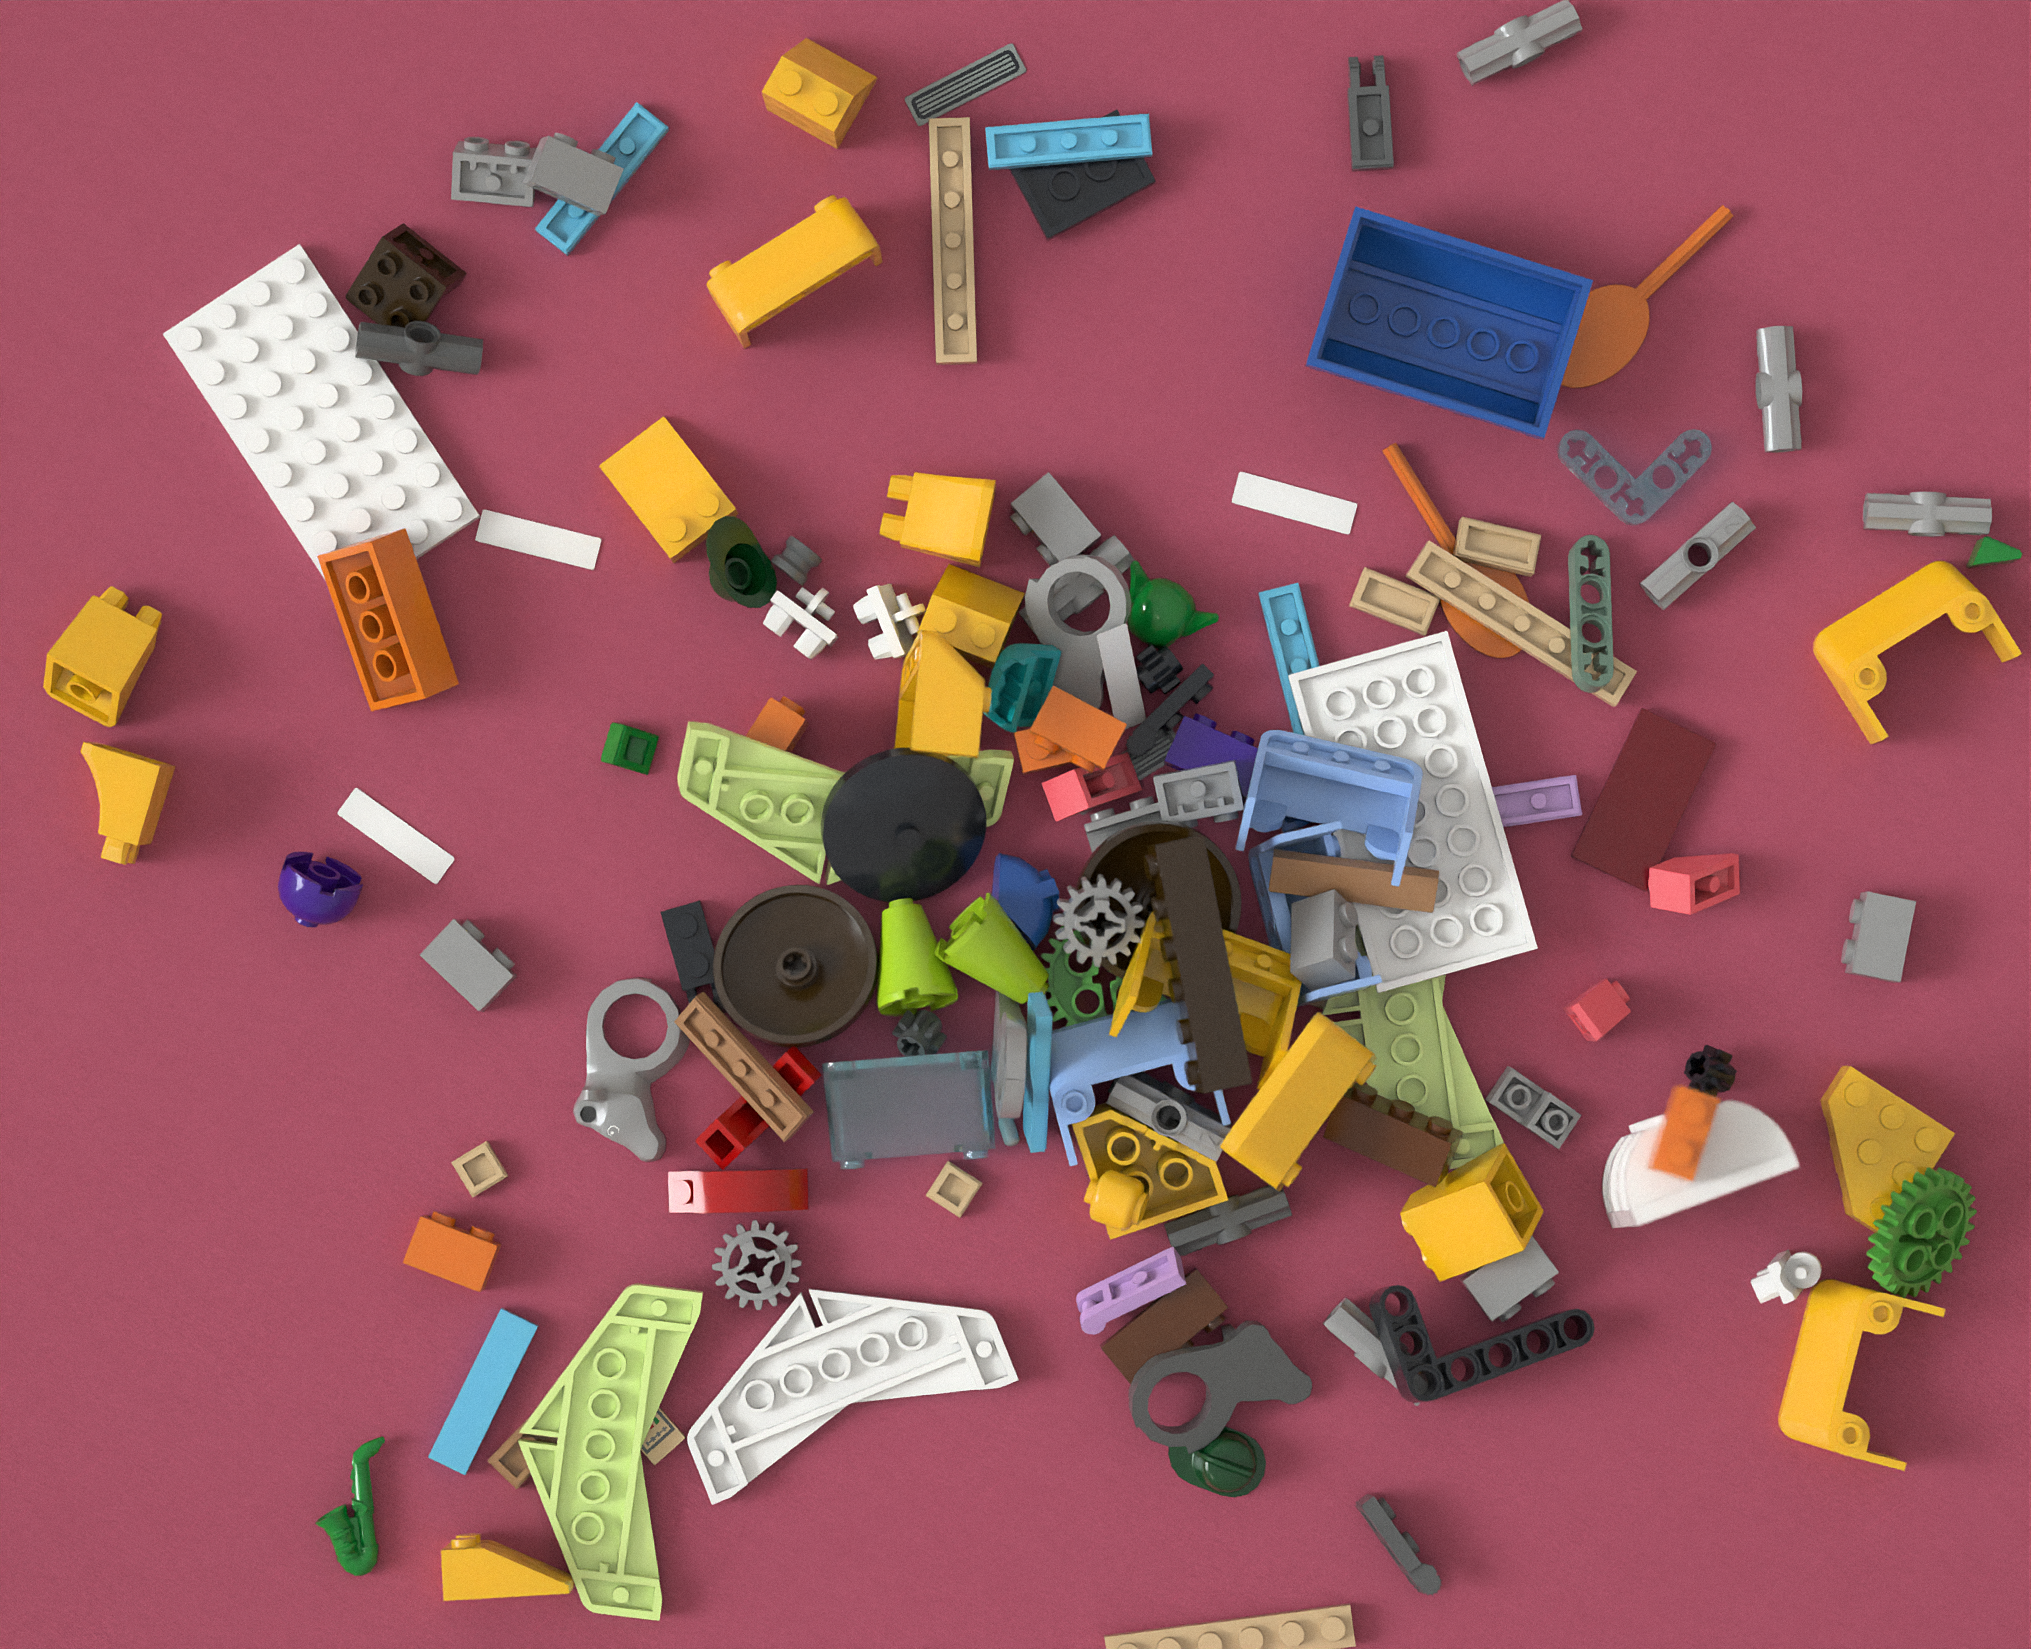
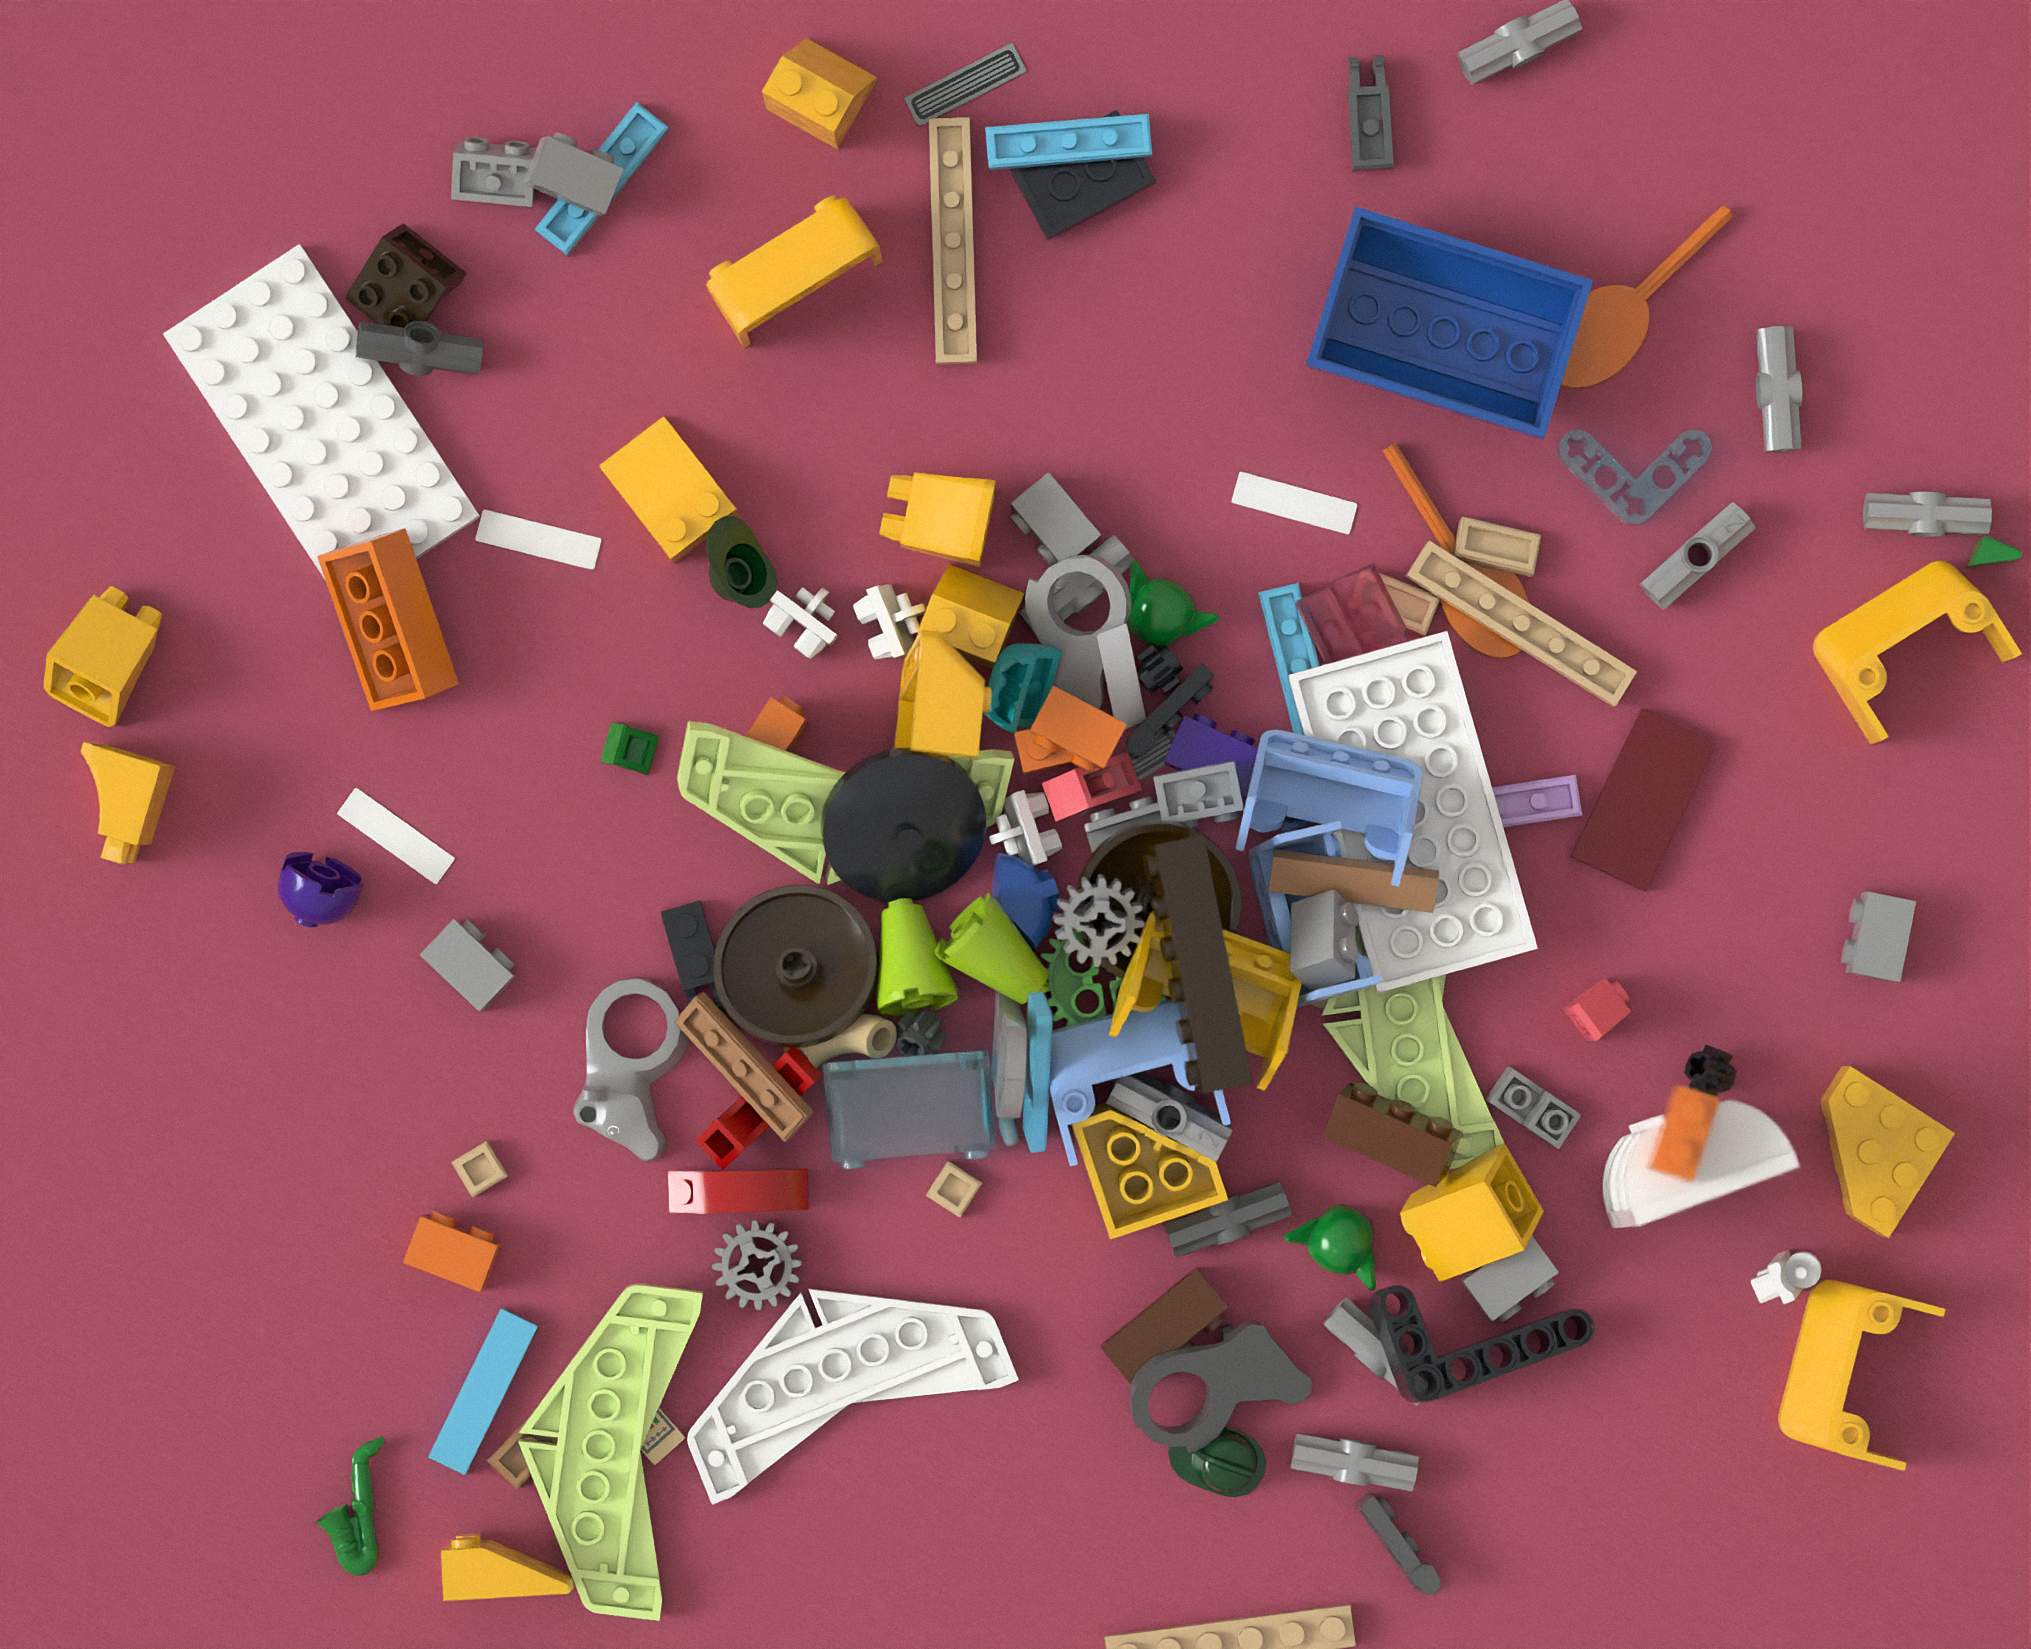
dark grey wheel [771,535,822,586] -> none
lavender plate [1076,1246,1186,1335] -> none
yellow head [1084,1170,1149,1231] -> none
yellow windscreen [1220,1012,1377,1192] -> none
sand green beam [1568,535,1614,693] -> none
coral slope [1648,853,1740,915] -> none
bright green gear [1867,1167,1977,1298] -> none
none -> tan cylinder [783,1012,897,1069]
none -> white hips [989,790,1062,866]
none -> green piece [1284,1204,1377,1290]
none -> light grey piece [1290,1432,1419,1492]
none -> clear pink slope [1295,563,1410,664]

